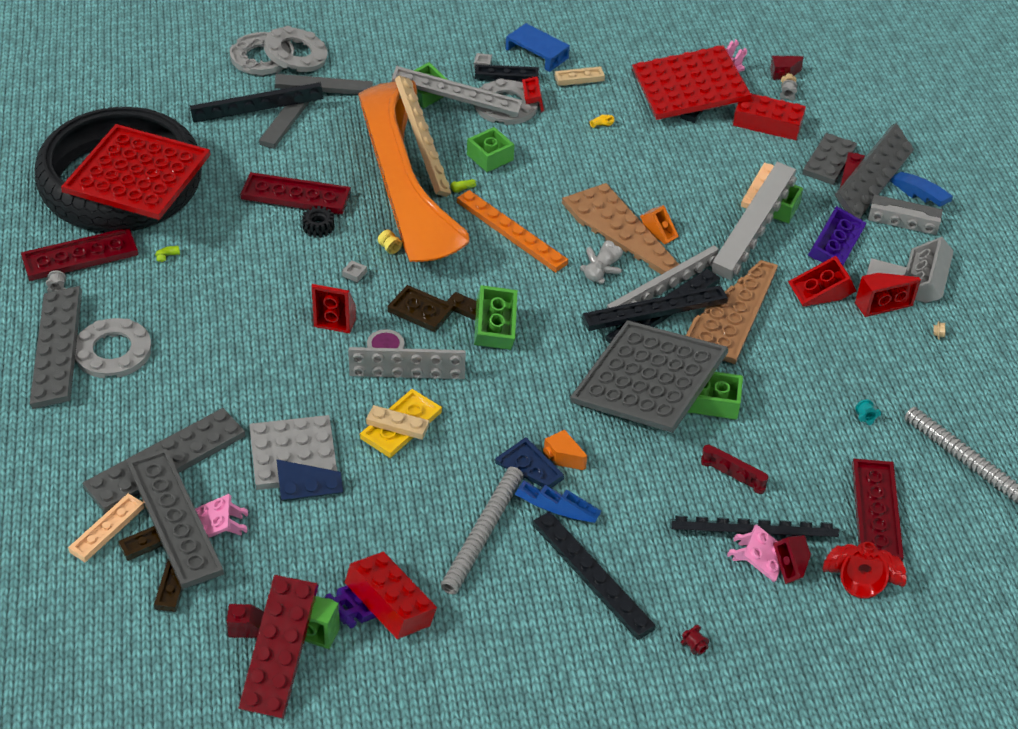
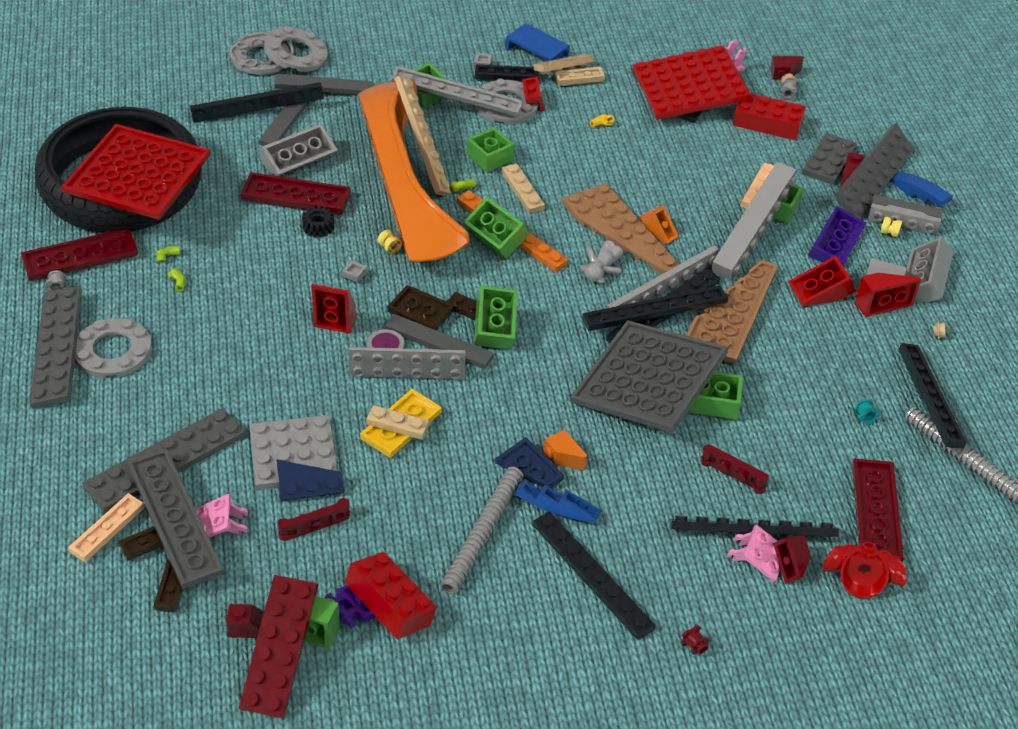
none -> lime arm [168,268,186,292]
none -> light grey slope [259,124,338,176]
none -> dark red plate [277,498,350,541]
none -> dark grey tile [385,314,494,369]
none -> bright green brick [463,197,530,259]
none -> tan plate [501,163,545,214]
none -> tan plate [534,54,593,74]
none -> light yellow wheel [880,216,902,237]
none -> black plate [899,343,967,449]

